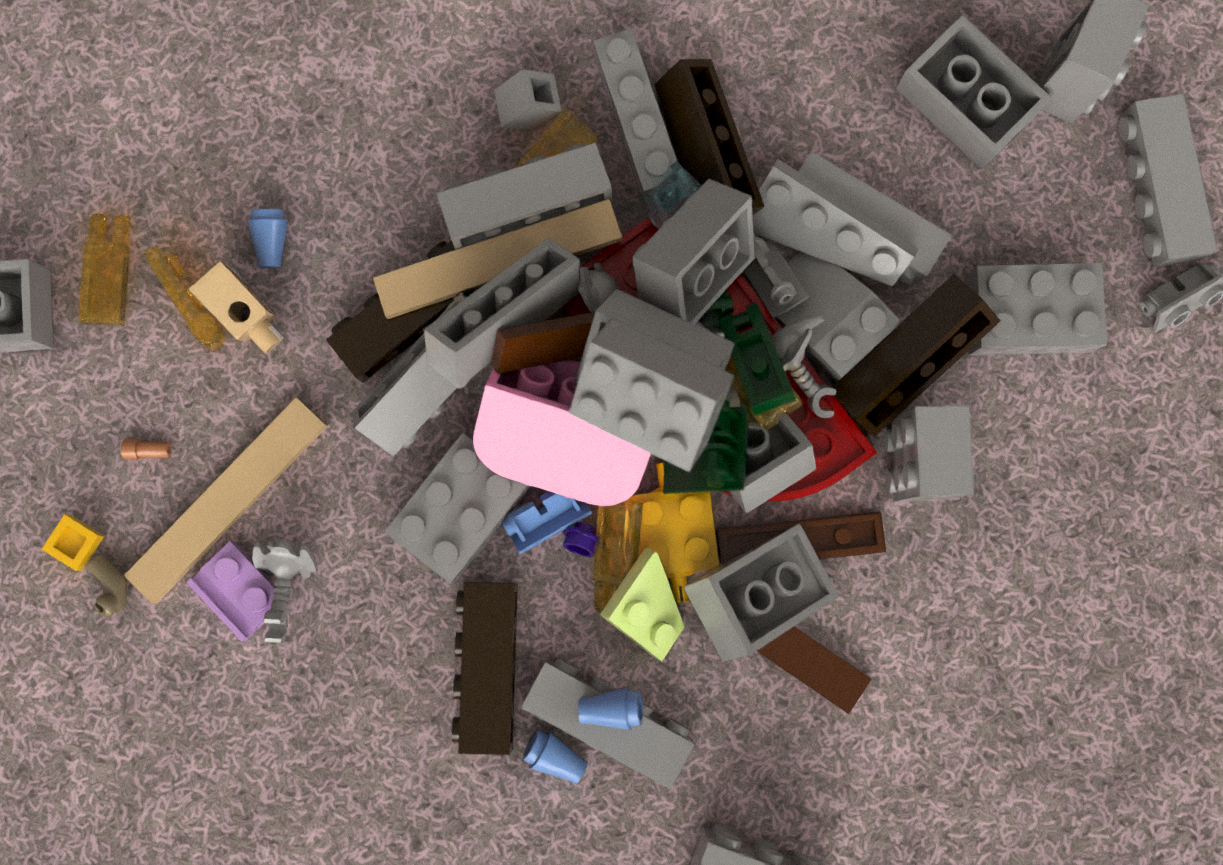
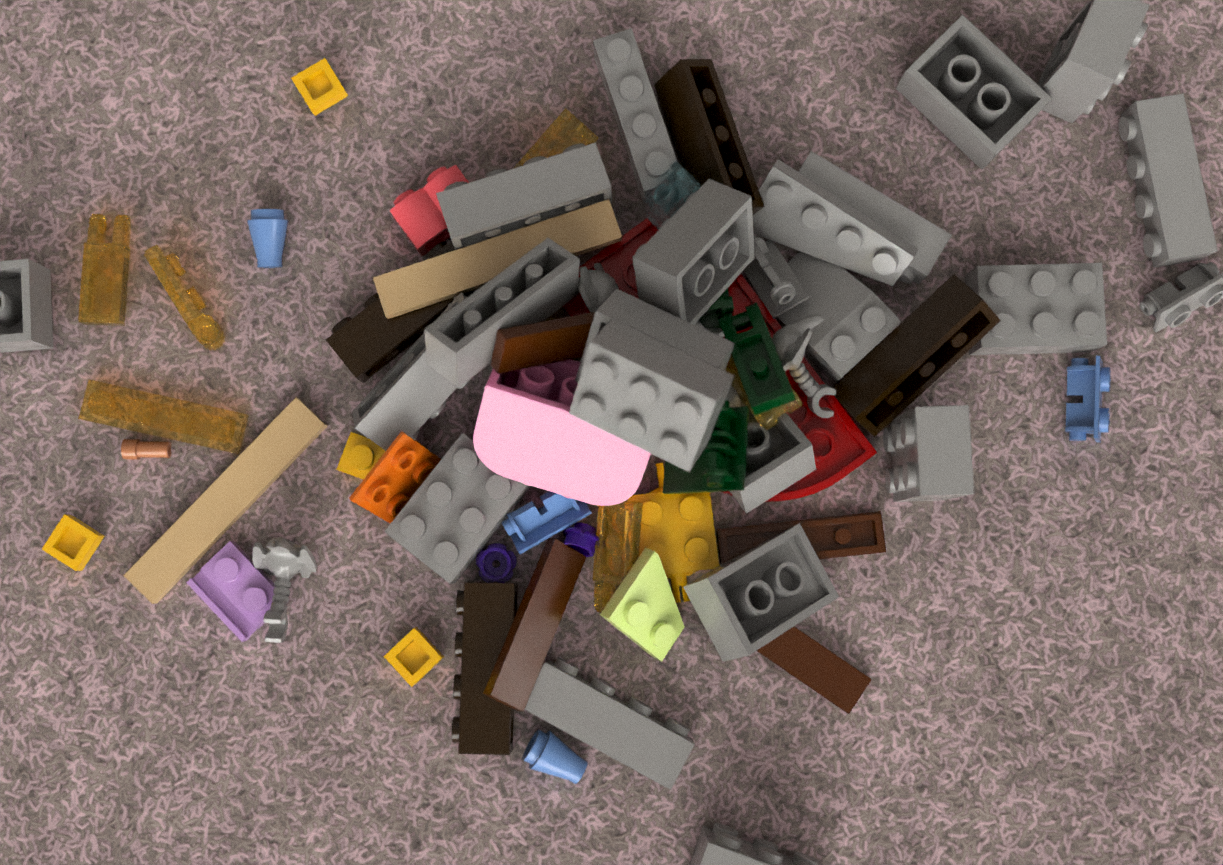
dark tan arm [87,554,127,617] -> none
tan torso [189,261,284,354] -> none
light grey brick [494,69,562,131] -> none
medium blue cone [578,686,643,730] -> none
none -> clear yellow plate [78,380,249,454]
none -> yellow plate [291,58,348,116]
none -> yellow plate [336,432,385,480]
none -> orange hinge [349,431,441,524]
none -> yellow plate [384,627,444,687]
none -> coral brick [390,165,469,257]
none -> dark purple plate [476,543,517,583]
none -> reddish brown tile [483,538,586,712]
none -> medium blue hinge [1065,356,1111,443]

